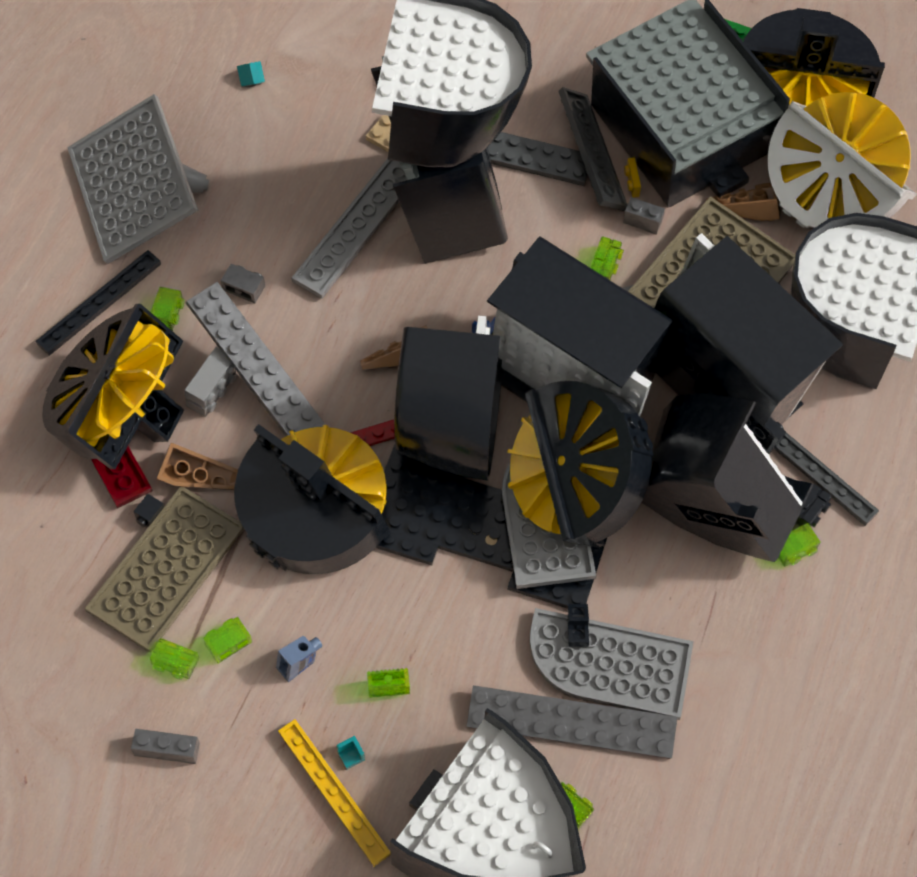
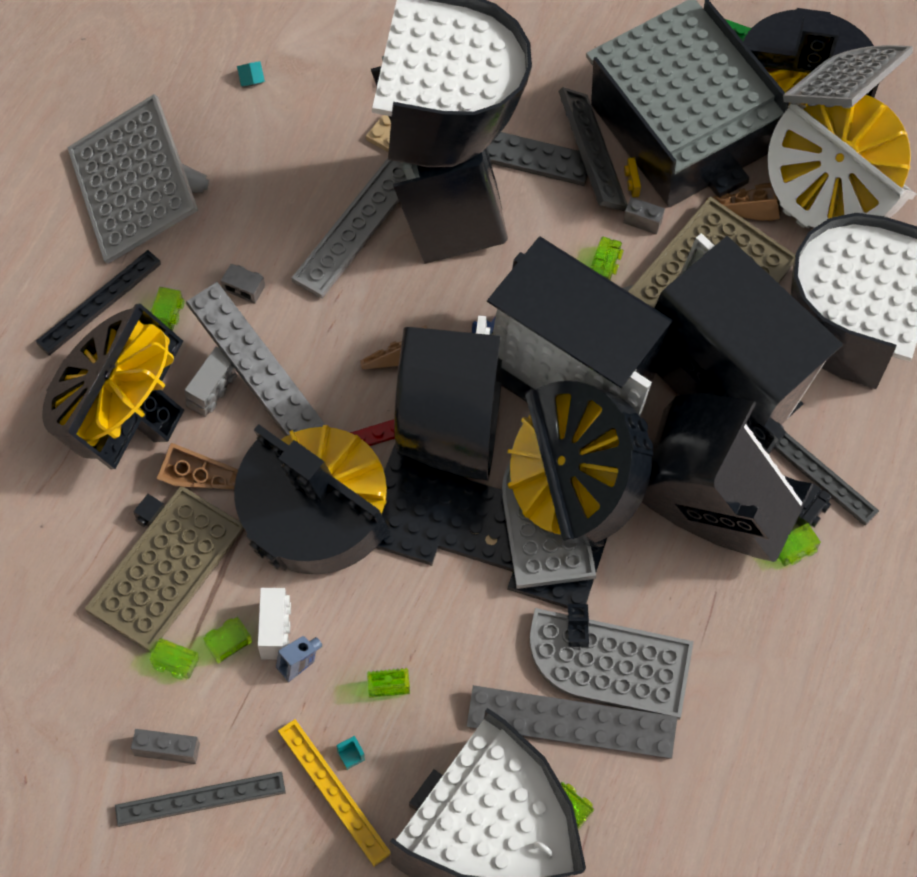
dark red plate [91,446,153,509] -> none
none -> dark grey tile [115,771,286,827]
none -> white brick [258,588,291,660]
none -> light grey plate [783,45,913,108]

